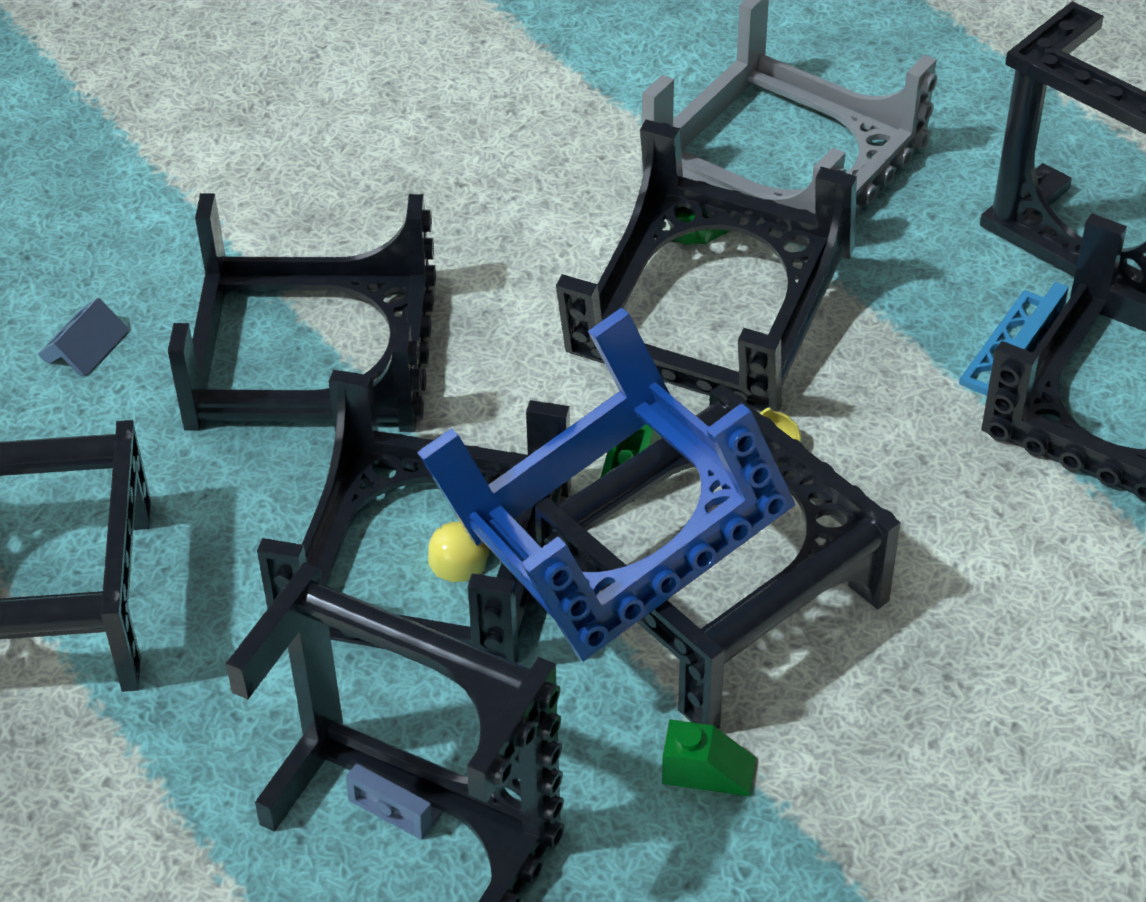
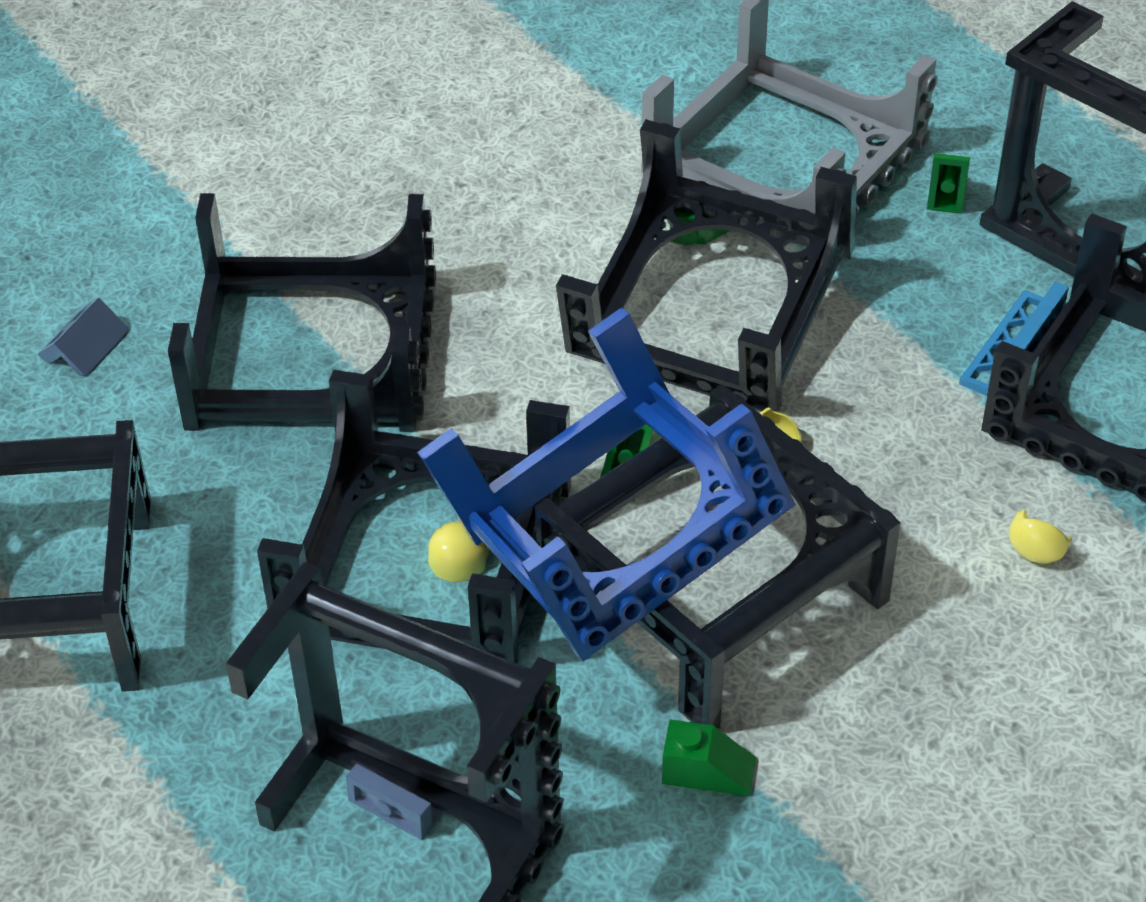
none -> green slope [927,153,970,214]
none -> light yellow hair [1009,510,1072,564]

